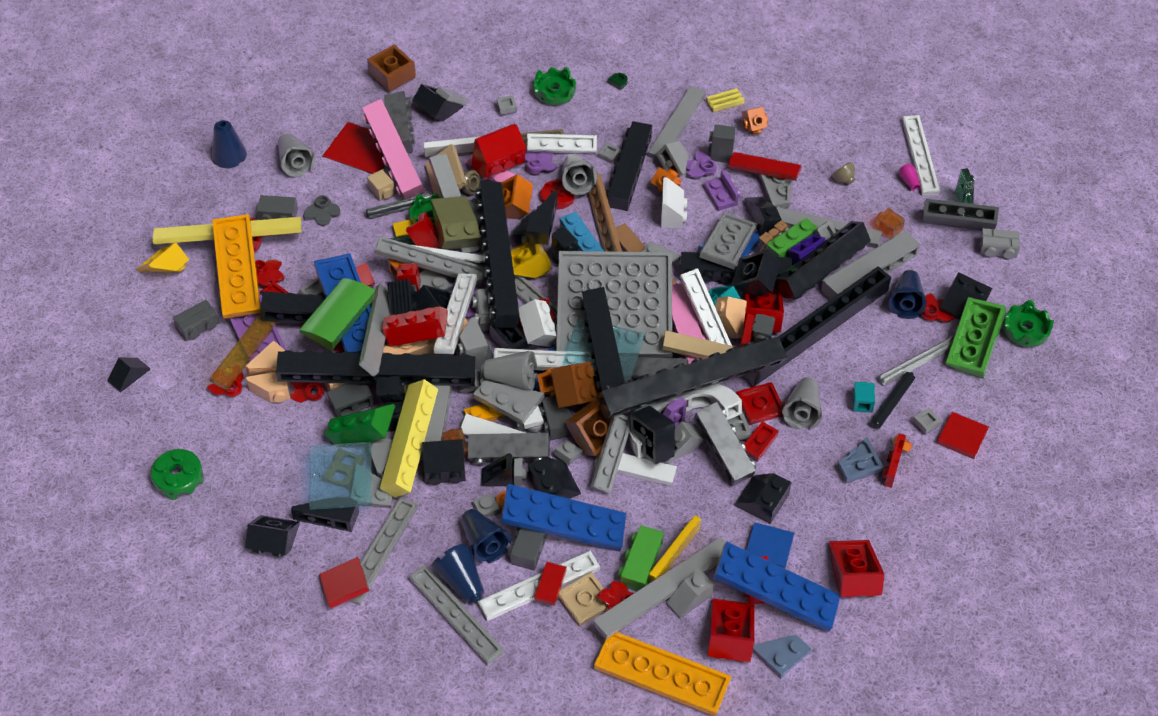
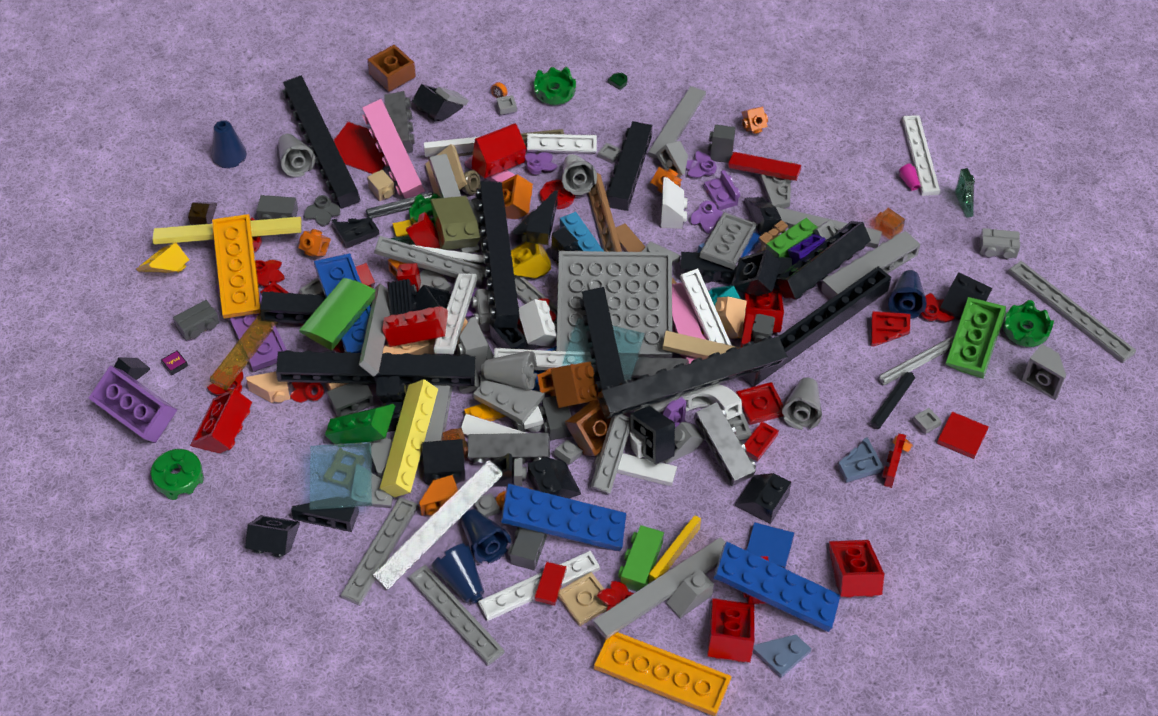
light nougat slope [246,341,285,376] -> none
red tile [319,557,370,608] -> none
light yellow tile [706,88,745,112] -> none
dark tan brick [832,162,856,186] -> none
teal brick [852,381,875,413] -> none
dark grey brick [922,198,999,230] -> none
none -> medium lavender brick [89,365,177,443]
none -> tile [161,350,188,375]
none -> dark brown slope [188,201,217,225]
none -> red slope [190,389,252,454]
none -> black brick [282,75,361,209]
none -> orange brick [299,229,331,257]
none -> black wing [331,218,380,248]
none -> clear smoke plate [372,460,503,591]
none -> orange slope [419,475,461,516]
none -> tile [491,82,508,98]
none -> medium lavender plate [691,201,723,234]
none -> red wing [871,311,910,347]
none -> light grey tile [1008,261,1136,364]
none -> light grey slope [1022,344,1066,400]

